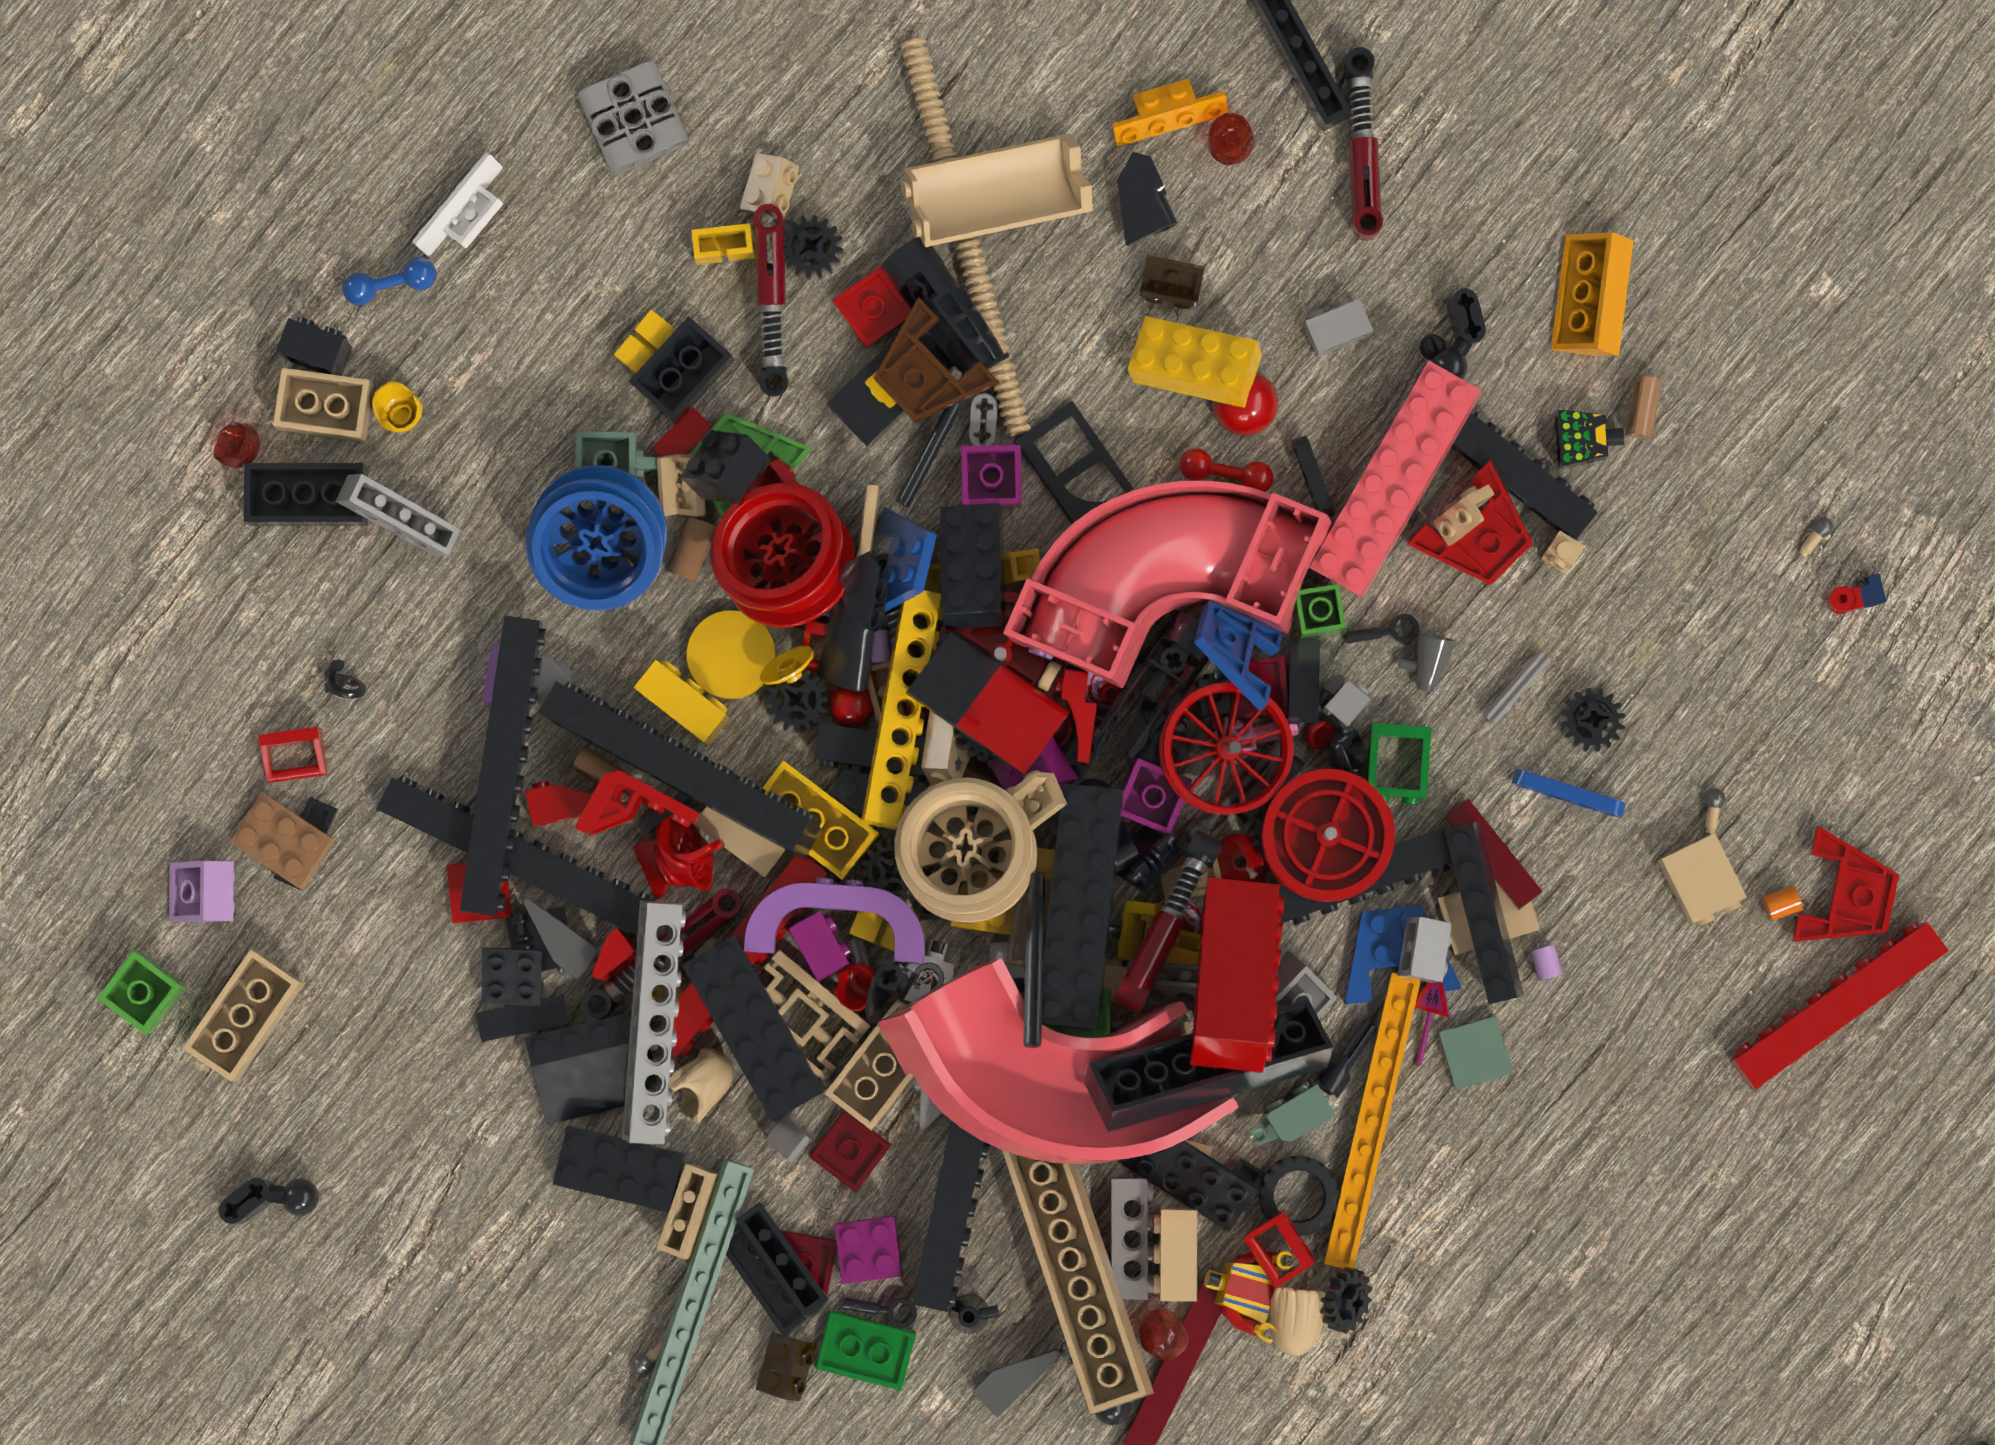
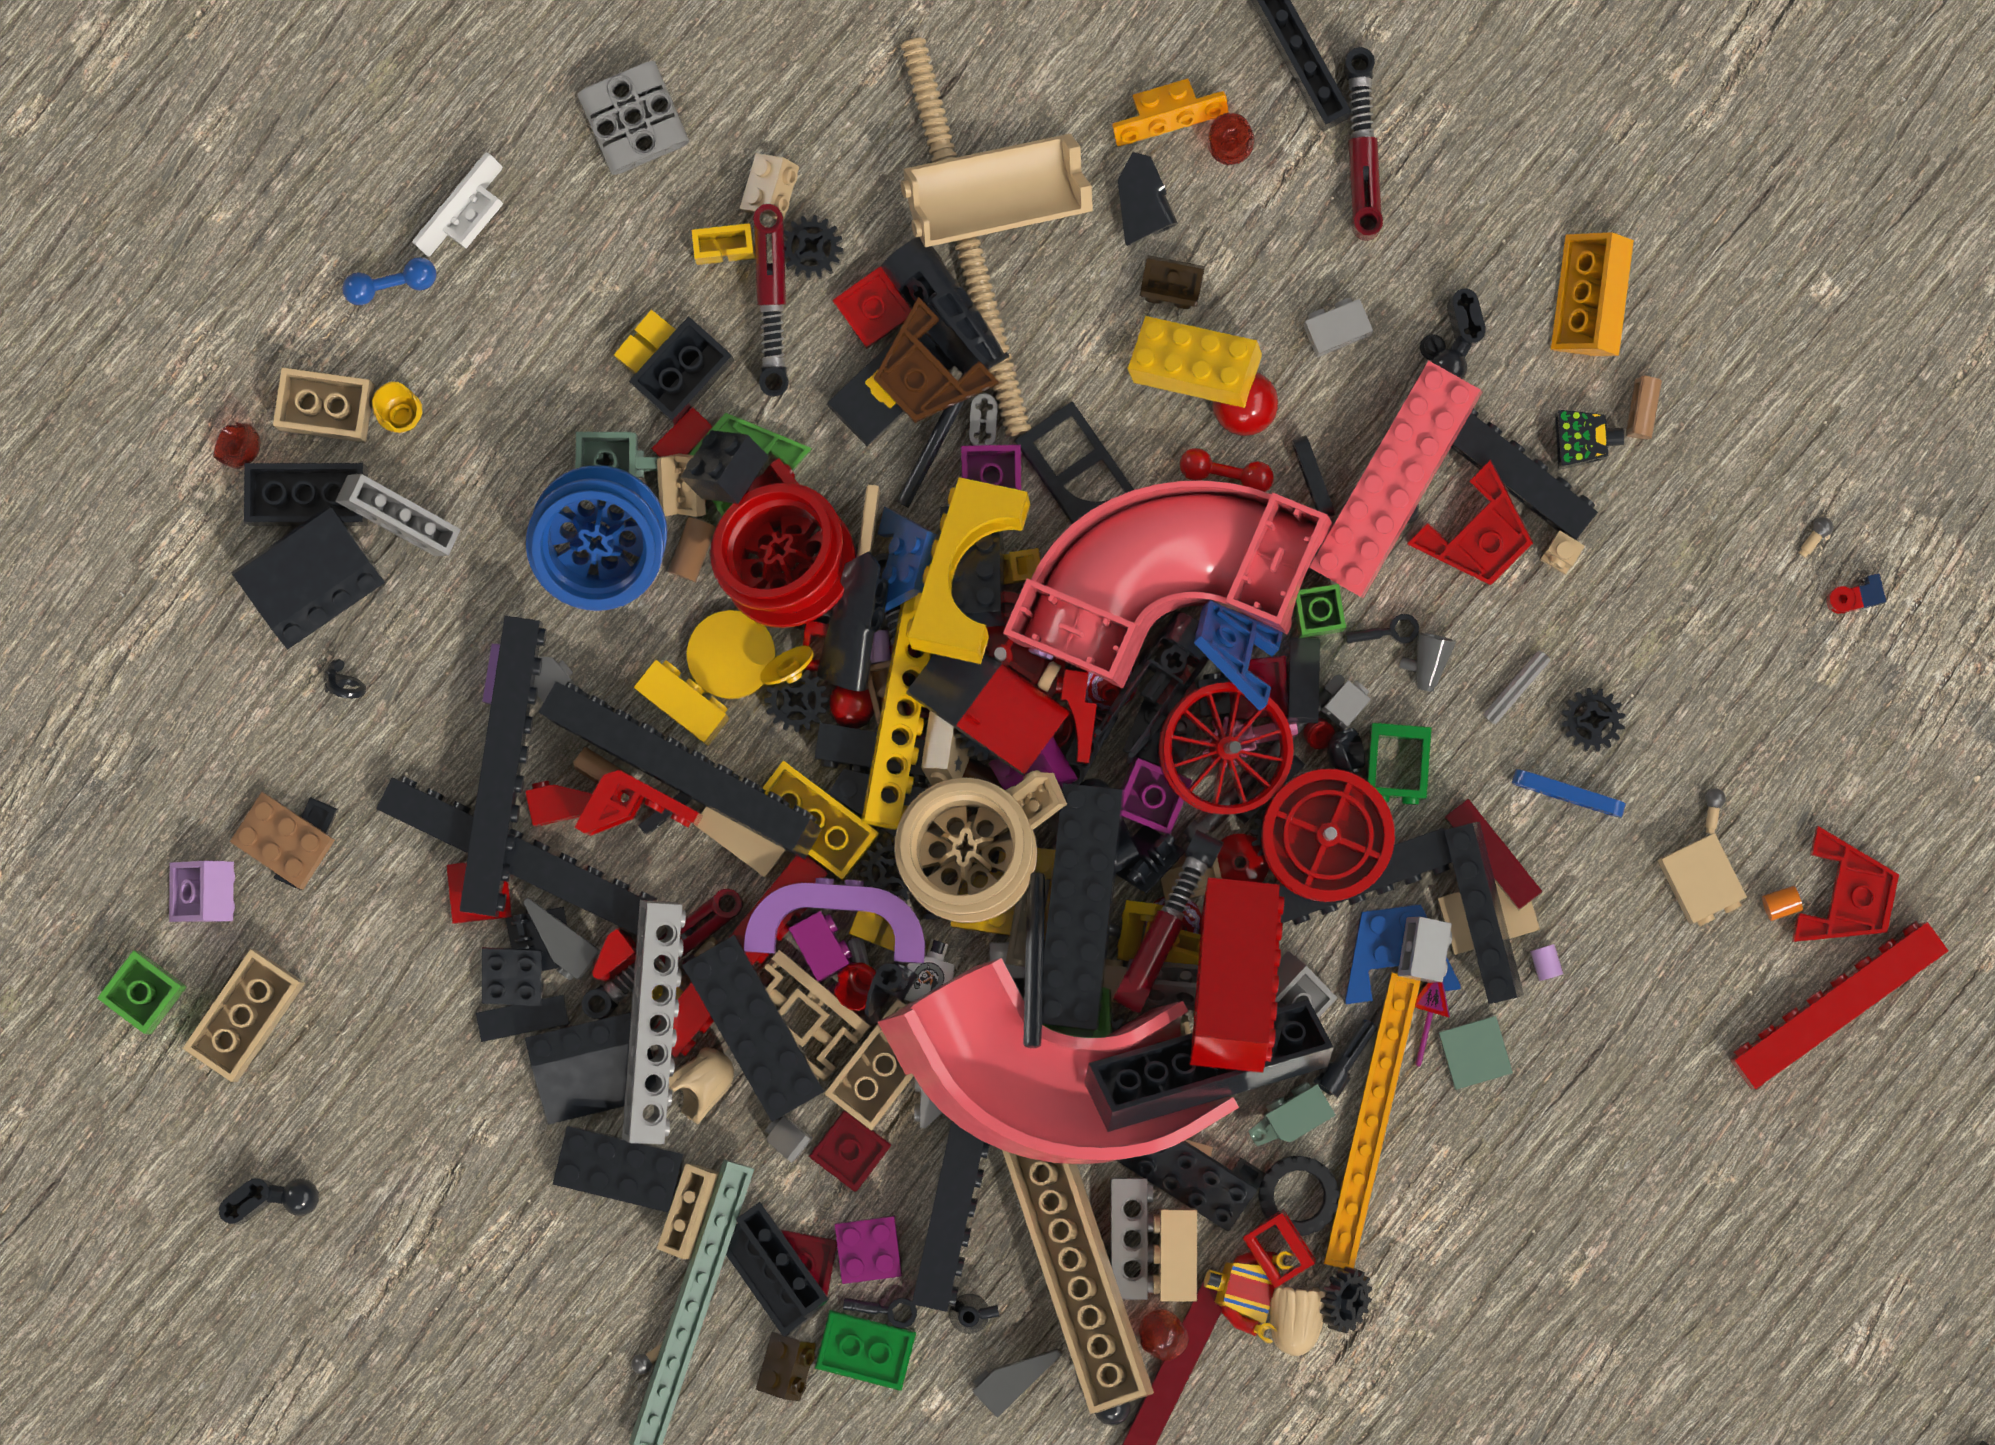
red tile [259,727,327,783] -> none
black brick [276,316,353,376] -> none
red helmet [634,816,725,899] -> none
tan bracket [1433,484,1495,546] -> none
none -> black slope [231,505,385,650]
none -> yellow arch [906,477,1030,664]

